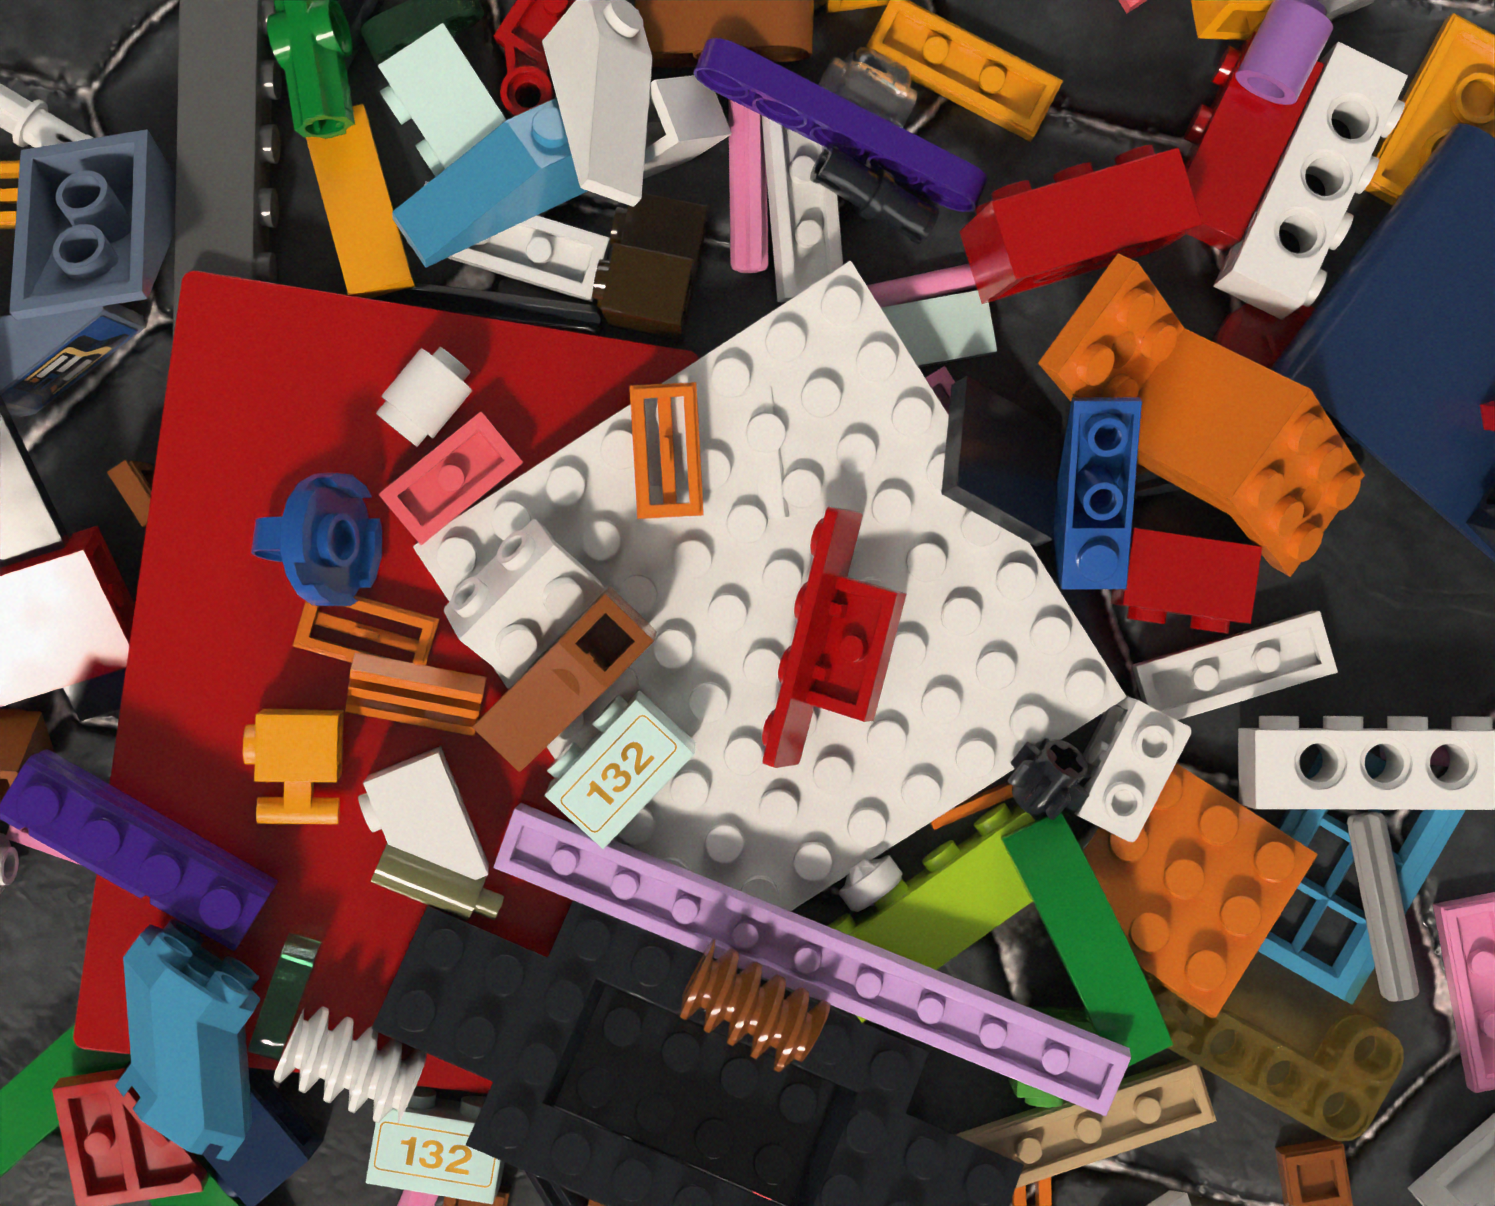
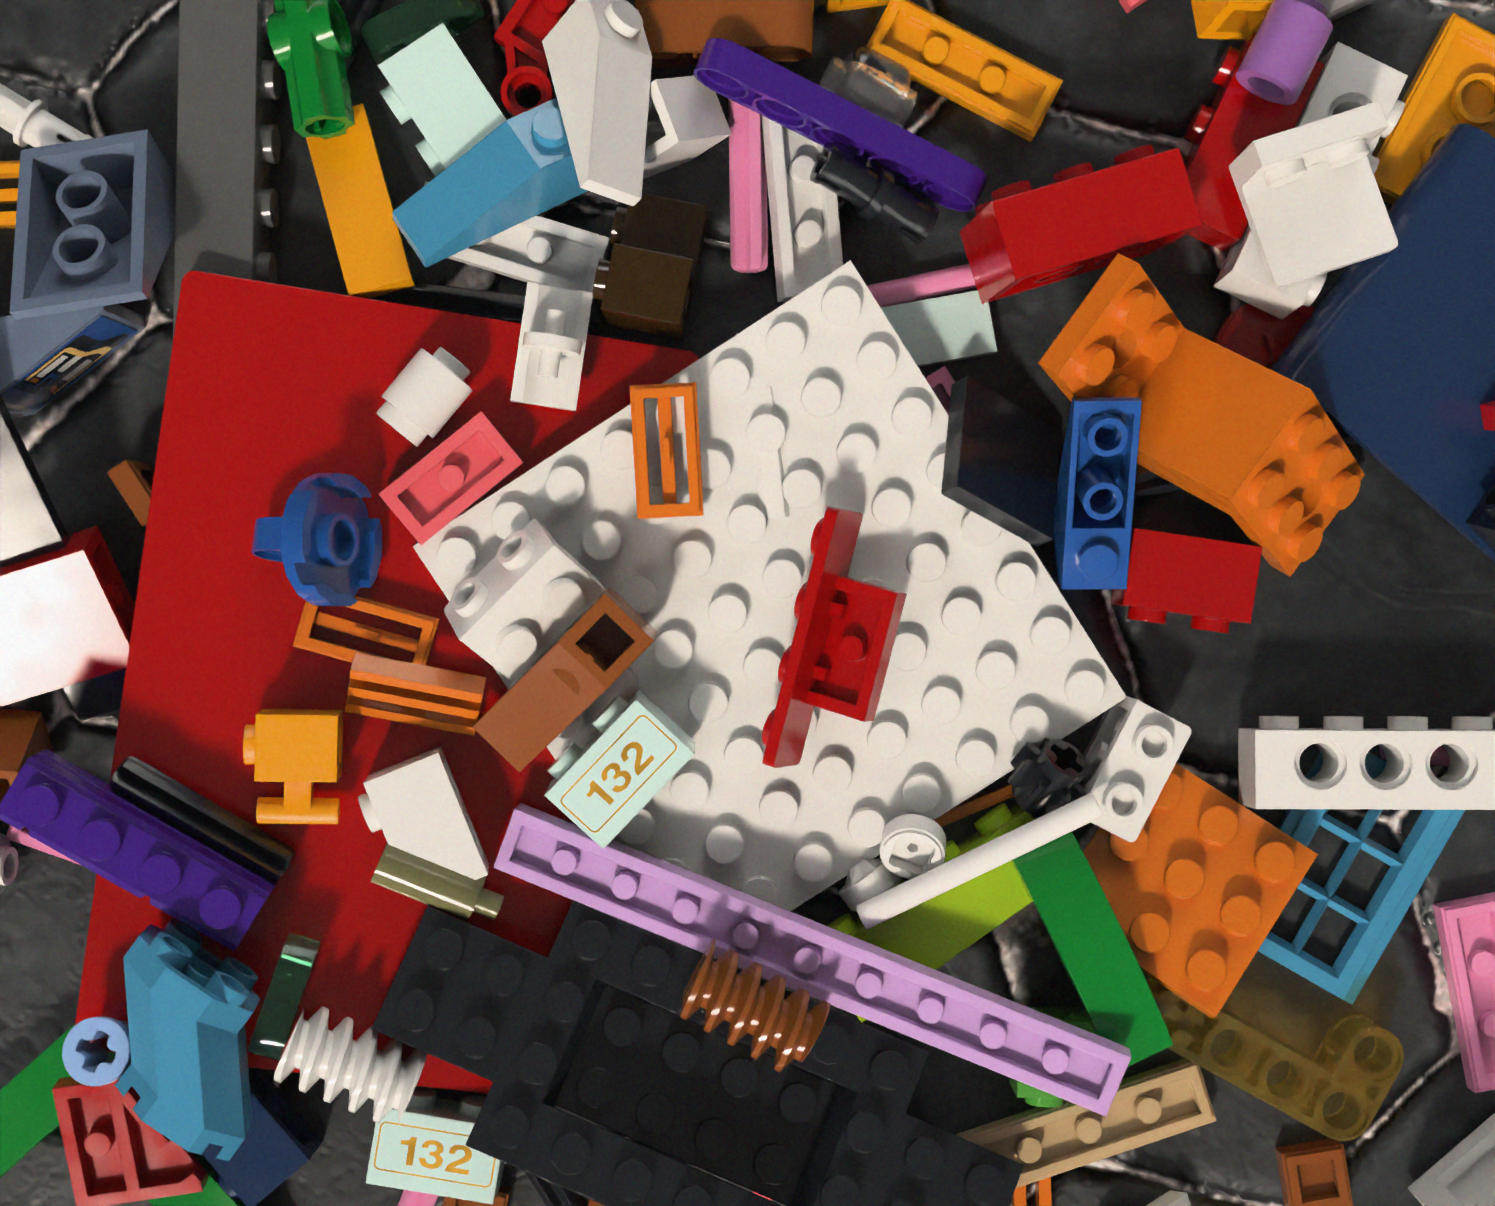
white plate [1131,611,1338,720] -> none
light grey axle [1347,811,1419,1001] -> none
none -> light blue bush [62,1016,131,1086]
none -> black axle [110,756,296,881]
none -> white hips [510,282,593,411]
none -> white bar [856,792,1104,929]
none -> white tile [880,814,946,879]
none -> white bracket [1228,100,1398,288]

